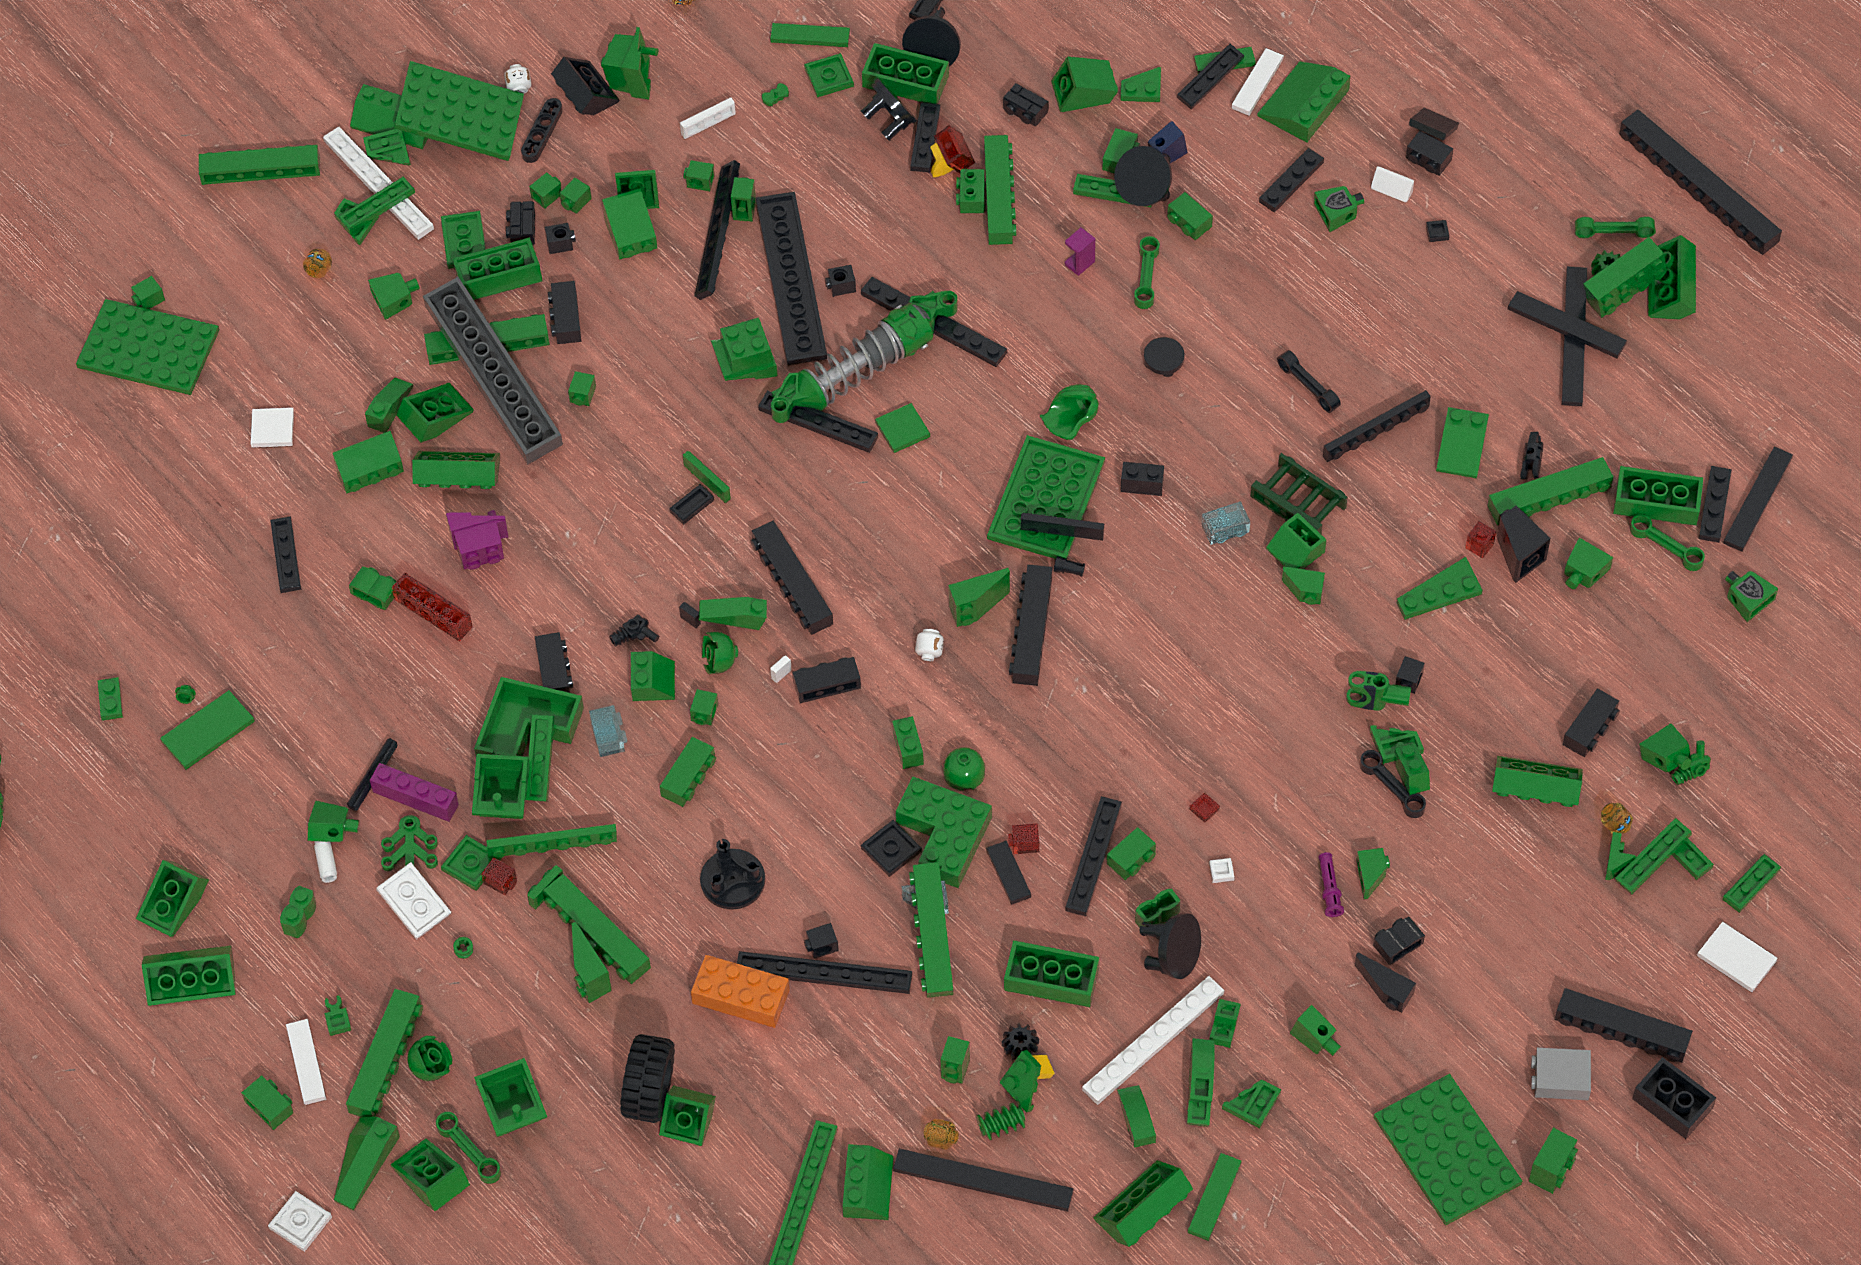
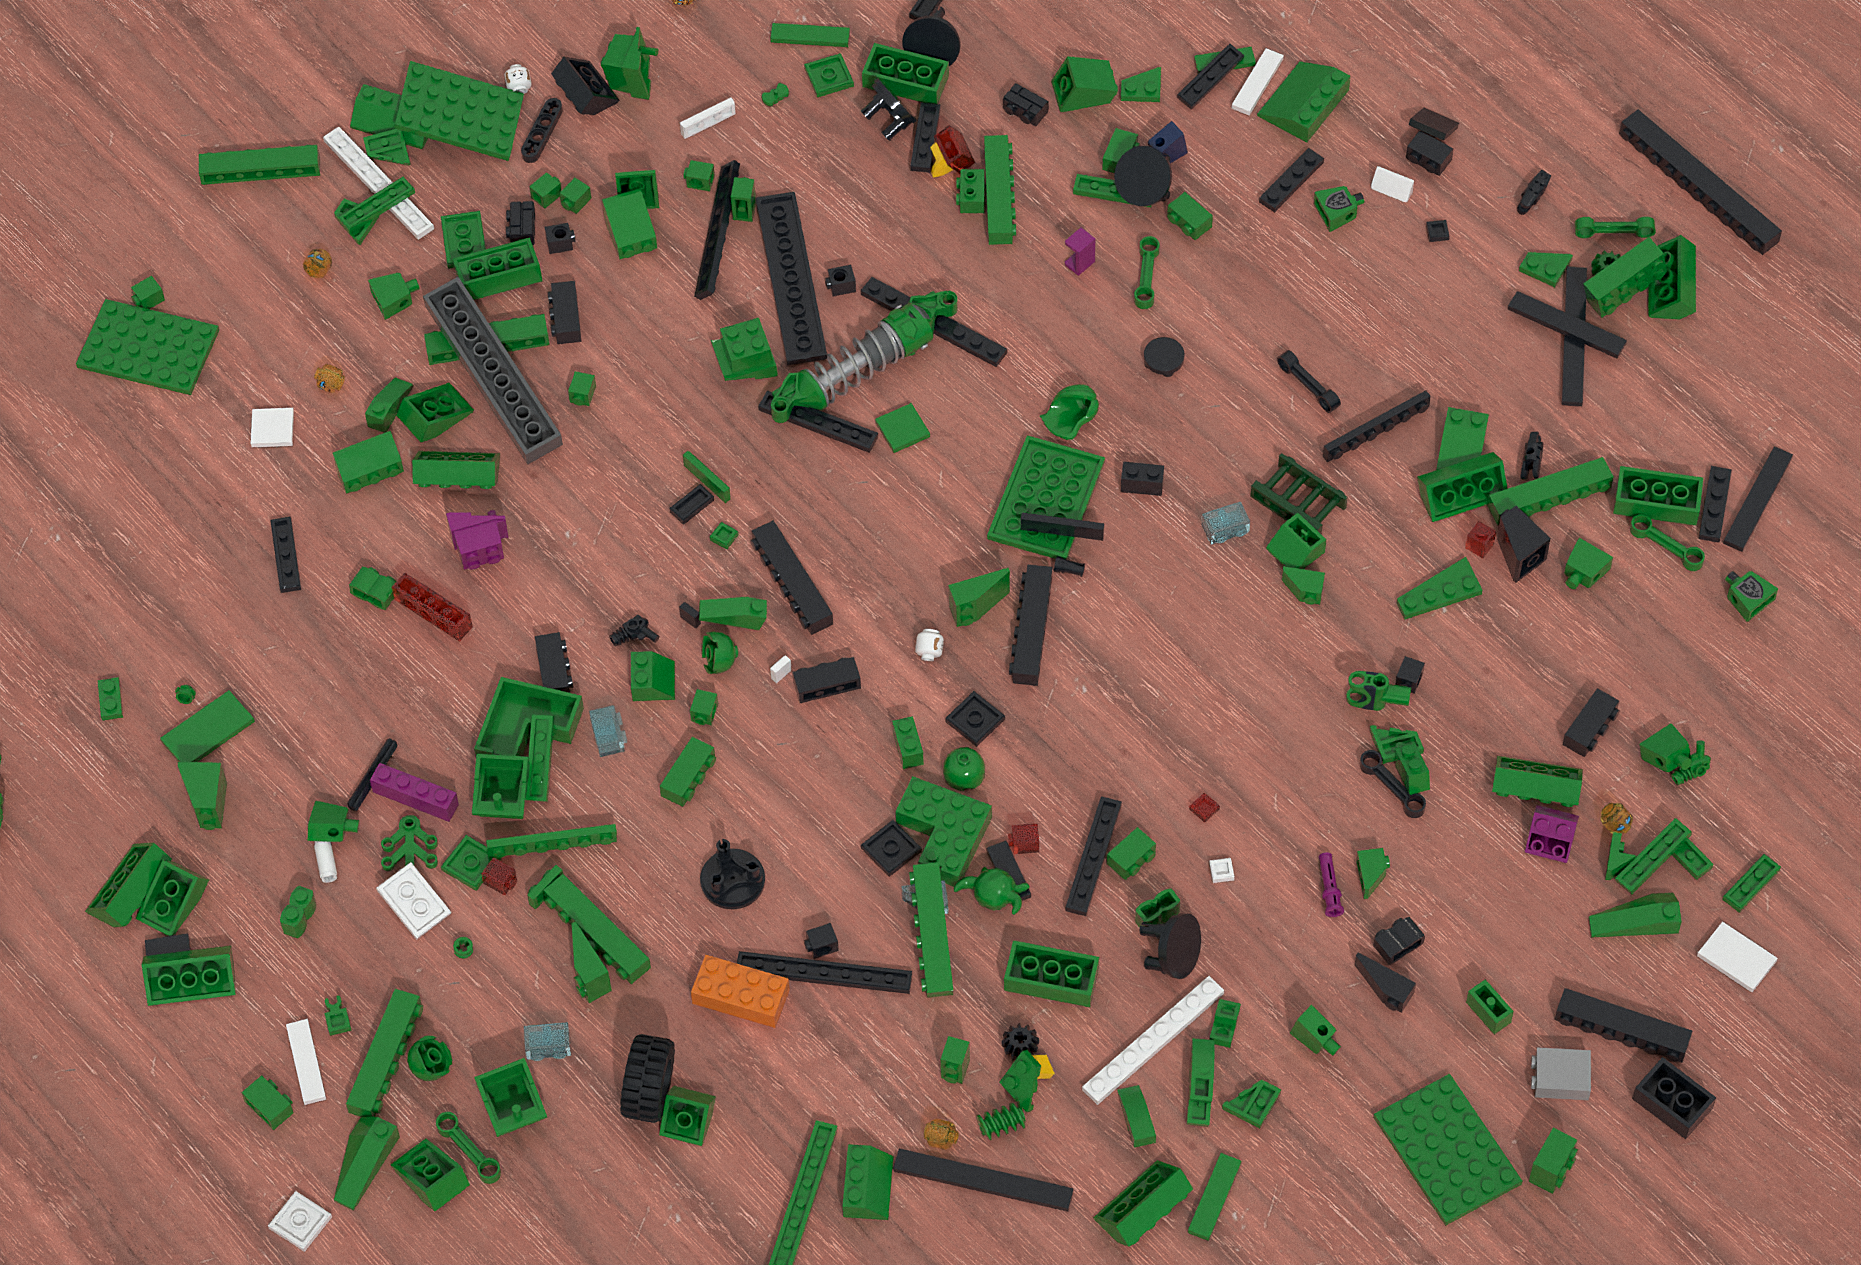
none -> green slope [85,843,172,927]
none -> black tile [145,933,191,956]
none -> green slope [178,762,227,830]
none -> clear yellow head [314,363,346,393]
none -> clear light blue brick [524,1022,571,1061]
none -> green tile [710,522,739,550]
none -> black tile [945,691,1005,747]
none -> green piece [954,867,1030,915]
none -> green slope [1417,452,1508,522]
none -> green brick [1466,979,1514,1035]
none -> black hinge [1517,170,1551,215]
none -> green wing [1519,252,1573,287]
none -> magenta slope [1525,805,1579,863]
none -> green wedge [1589,893,1682,938]

